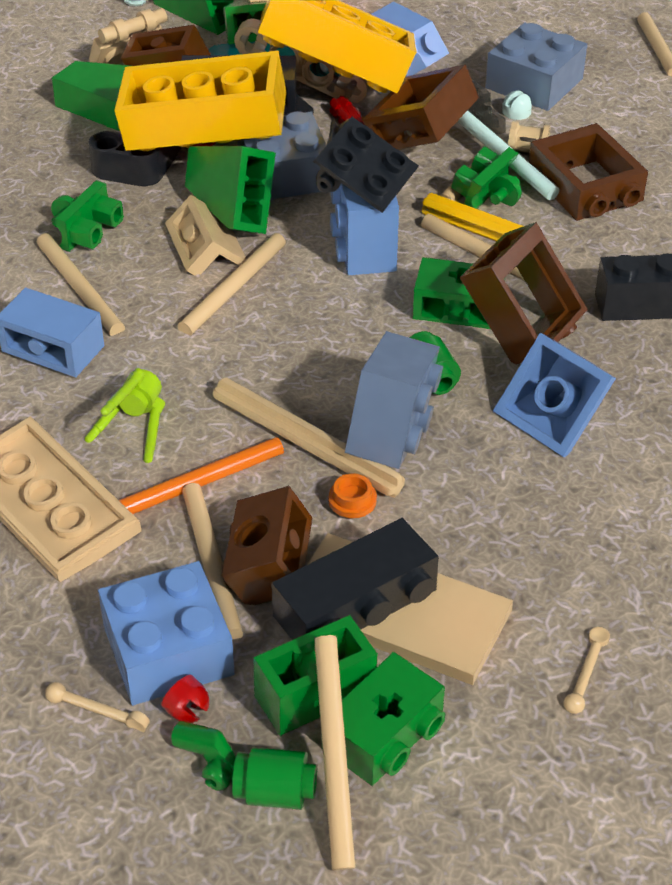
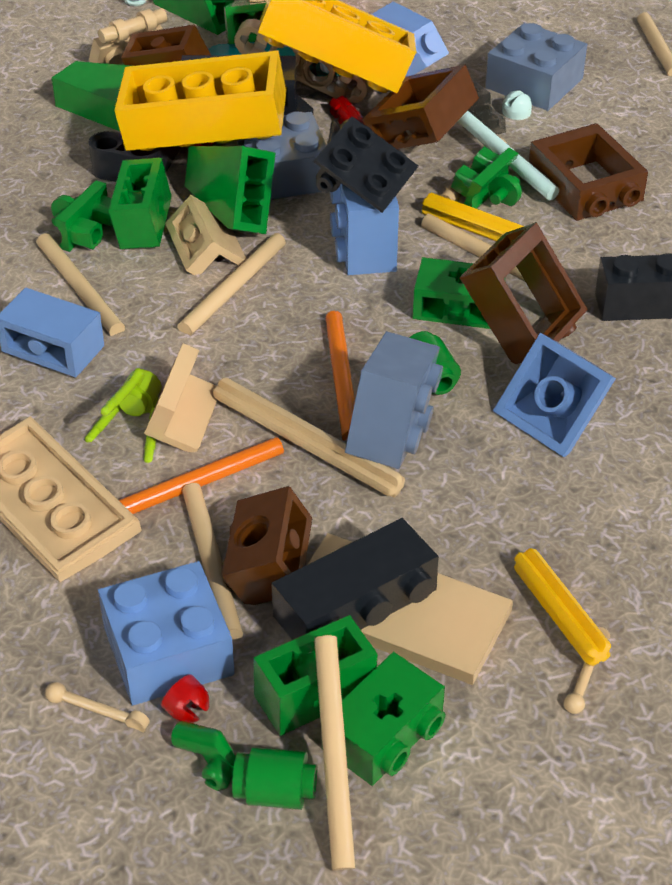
orange plate [328,473,377,518] -> none
tan bush [508,120,551,154] -> none
none -> green brick [108,158,172,249]
none -> tan panel [144,343,217,452]
none -> orange bar [325,311,355,441]
none -> yellow axle [514,548,611,666]

